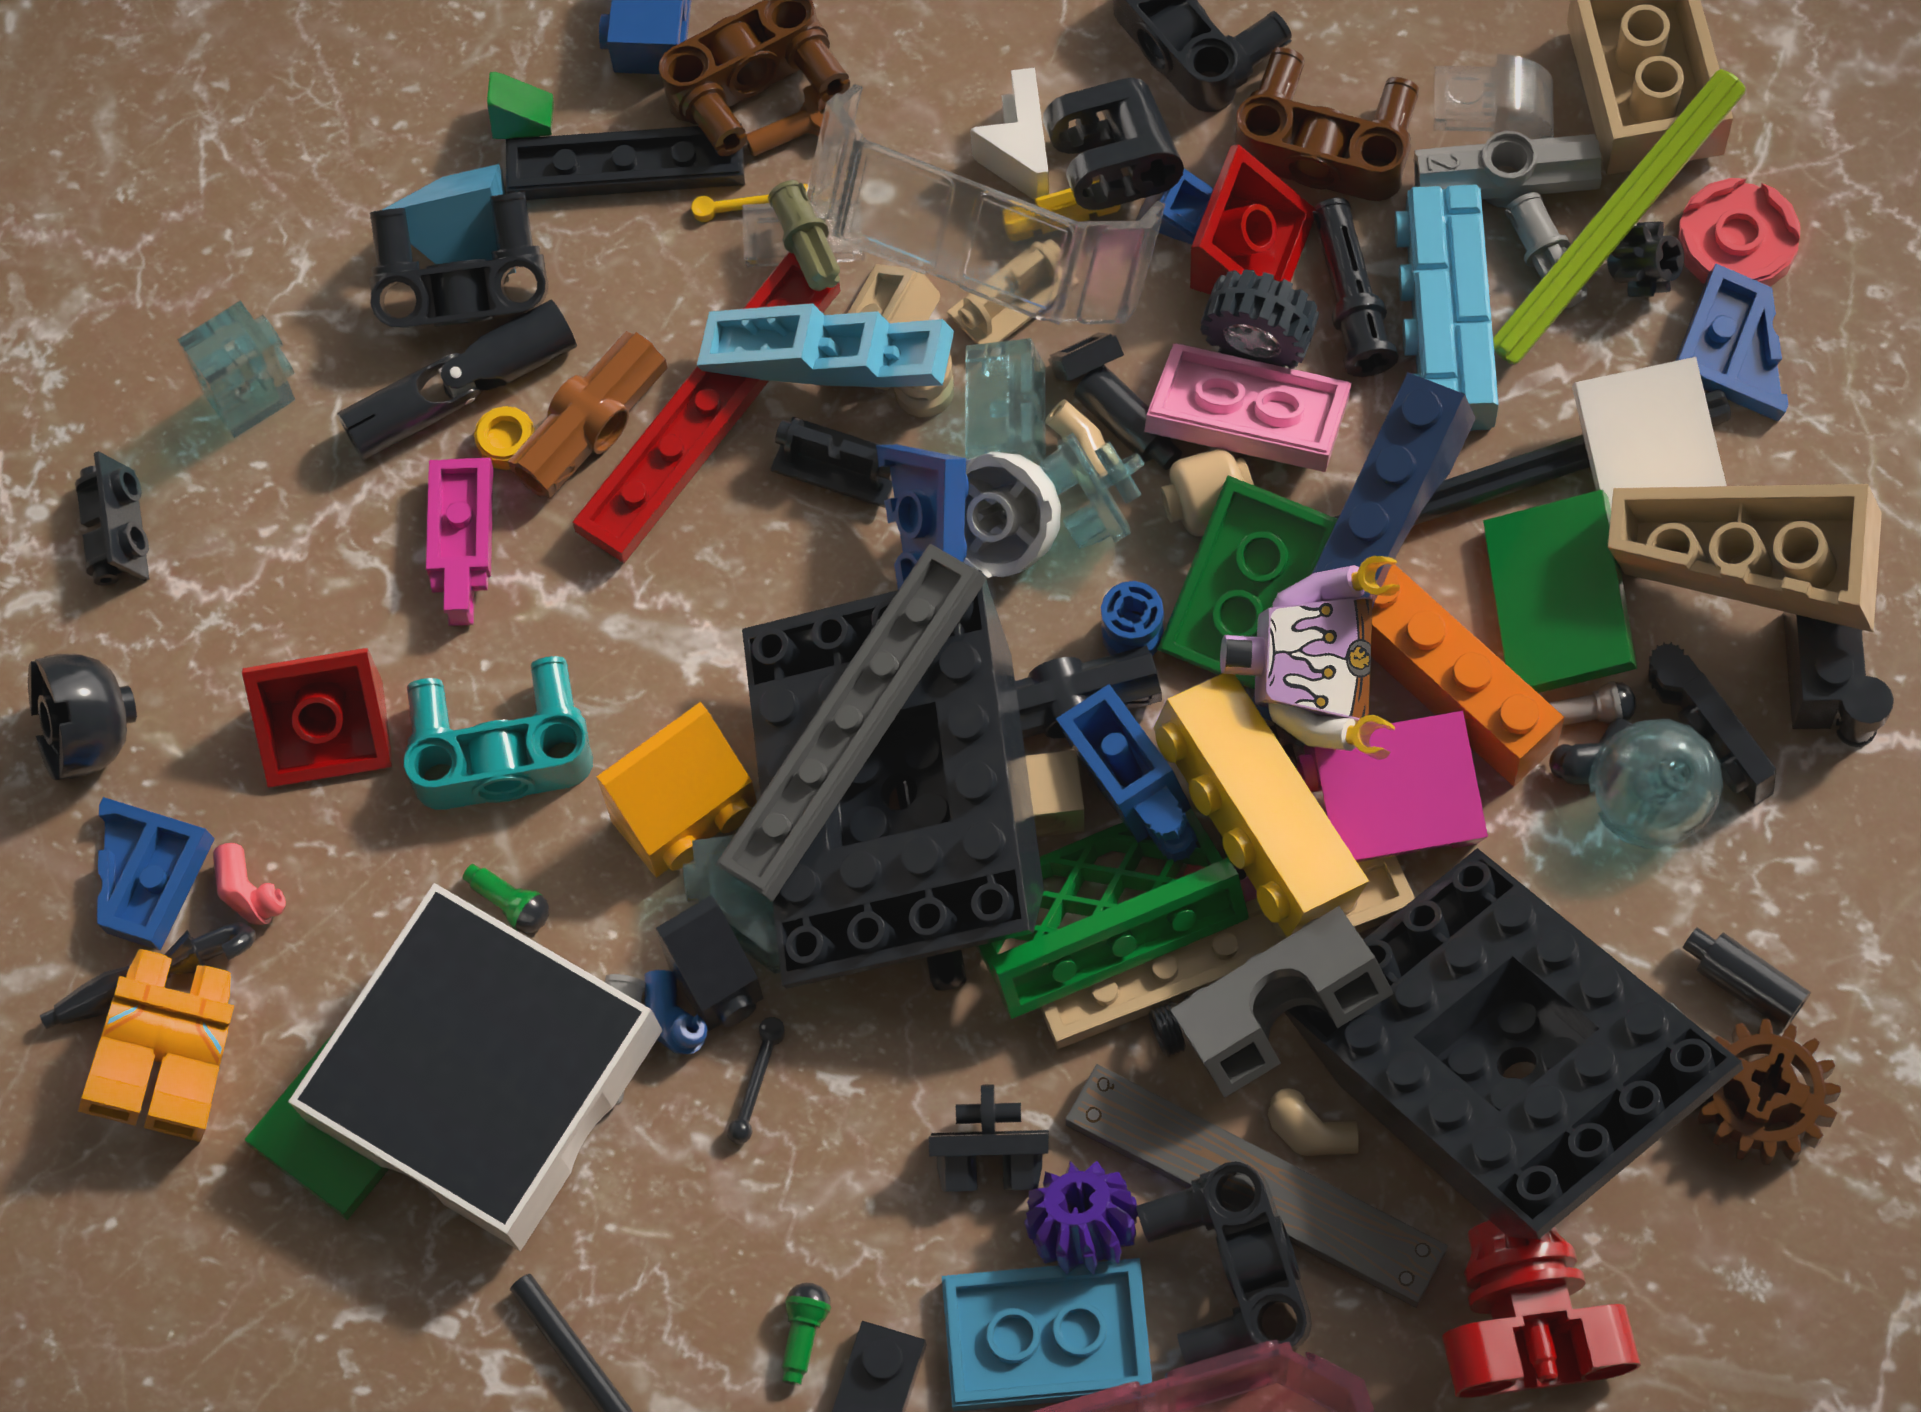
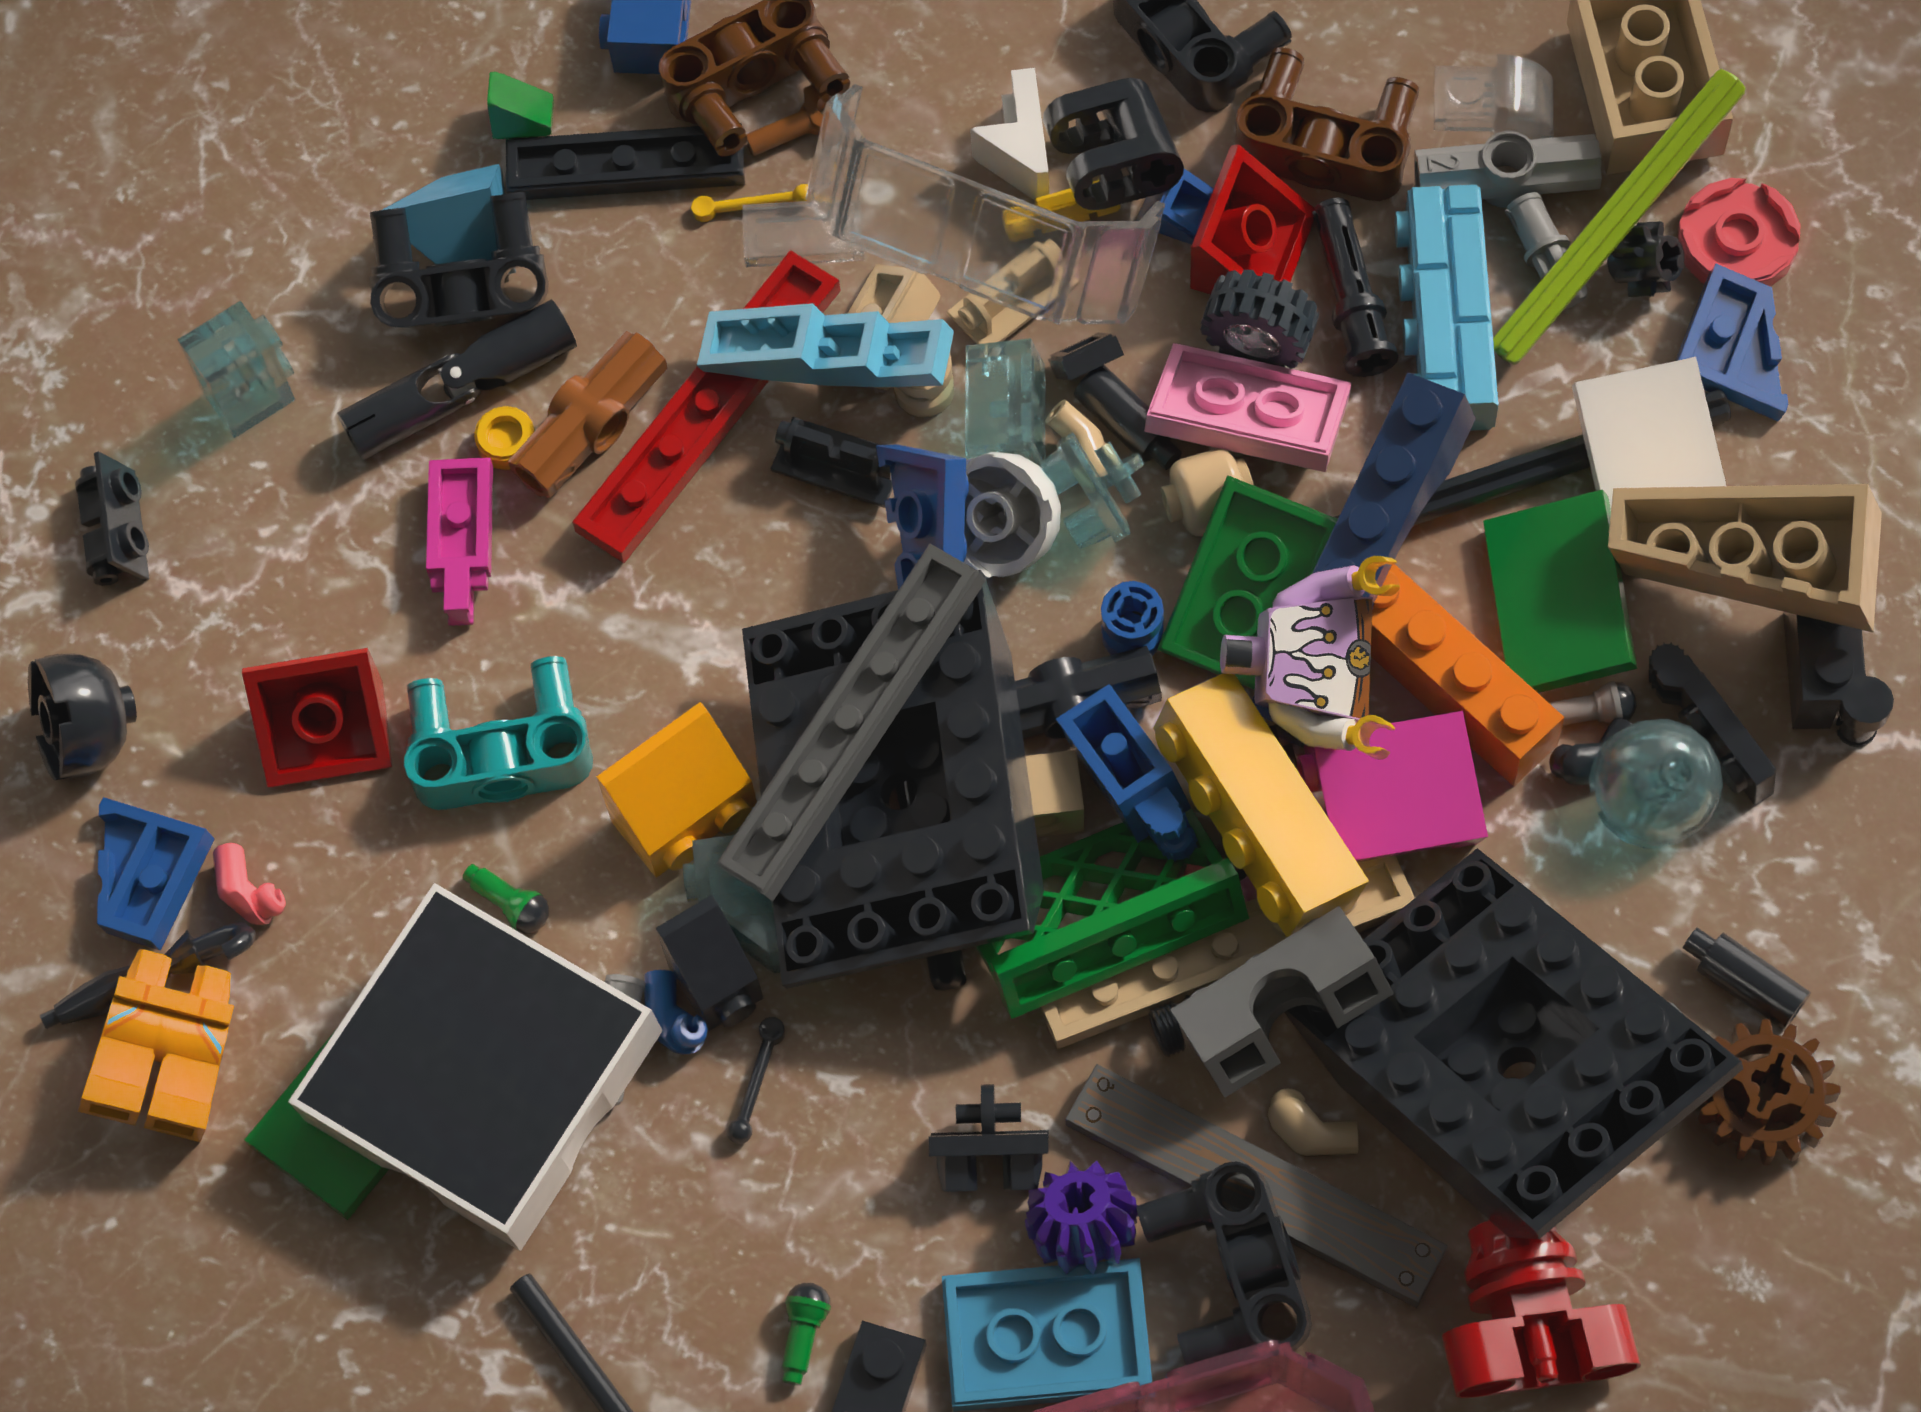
olive axle [768,180,840,291] -> none

